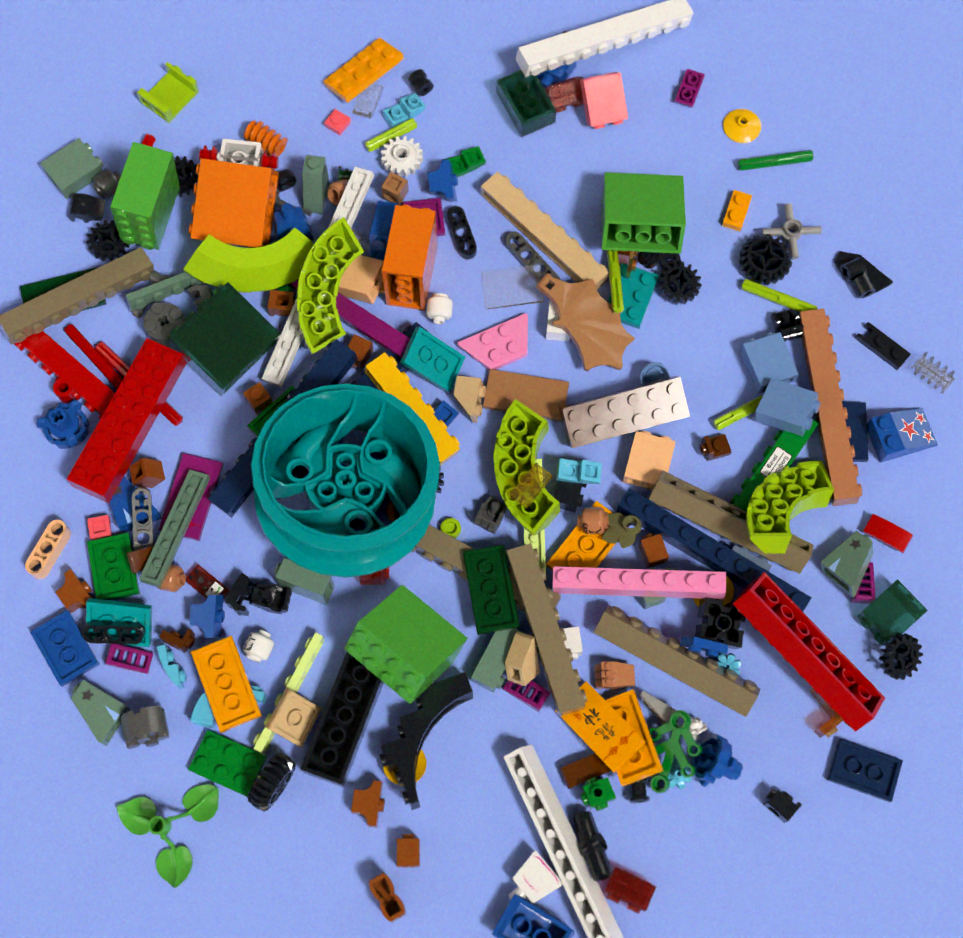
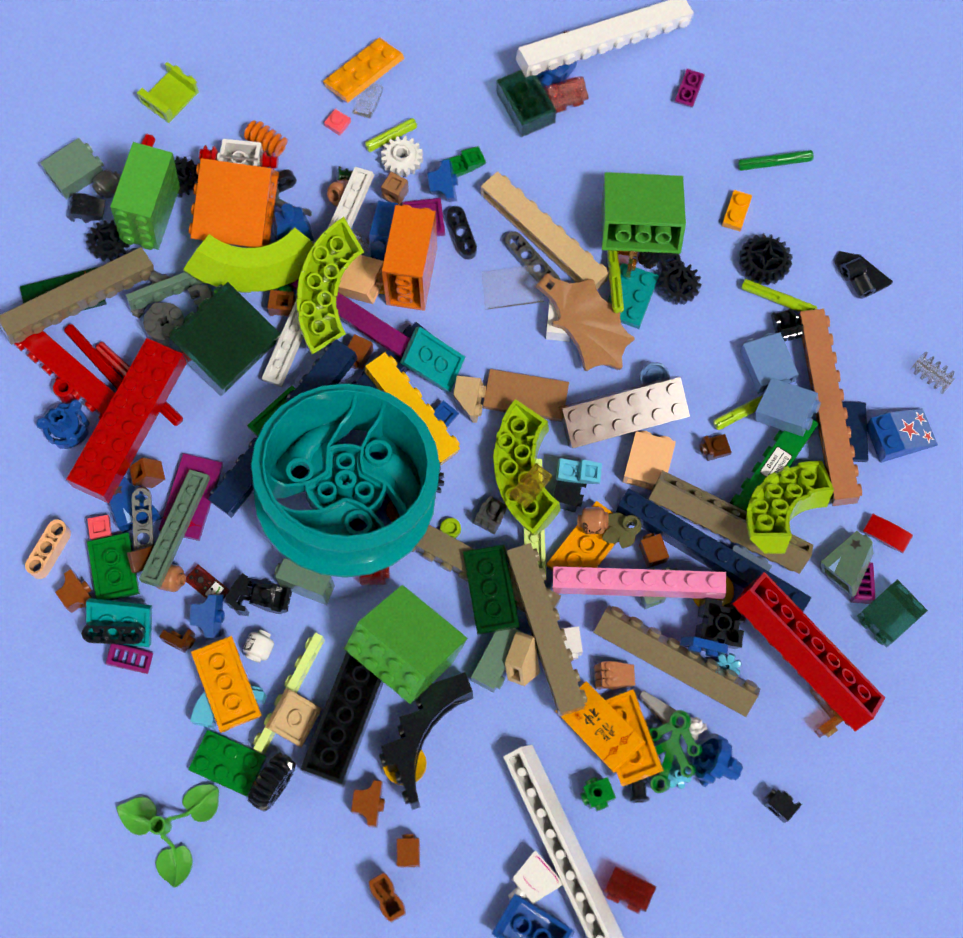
blue plate [30,610,99,687] -> none
sand green slope [71,680,131,746] -> none
dark grey brick [121,706,169,749] -> none
medium azure slope [157,645,186,689] -> none
dark orange brick [243,382,273,416] -> none
sand green slope [302,155,330,214] -> none
medium azure slope [382,93,426,128] -> none
black wheel [408,69,434,96] -> none
white head [426,293,453,324] -> none
bright pink wing [457,313,528,371] -> none
magenta slope [503,681,551,712] -> none
reddish brown slope [560,753,611,789] -> none
black piece [573,811,613,881] -> none
coral brick [580,71,628,129] -> none
yellow dish [723,109,761,143] -> none
light grey bar [762,203,822,260] -> none
dark blue tile [827,738,903,803] -> none
black hinge [855,322,911,371] -> none
black gear [879,633,923,680] -> none

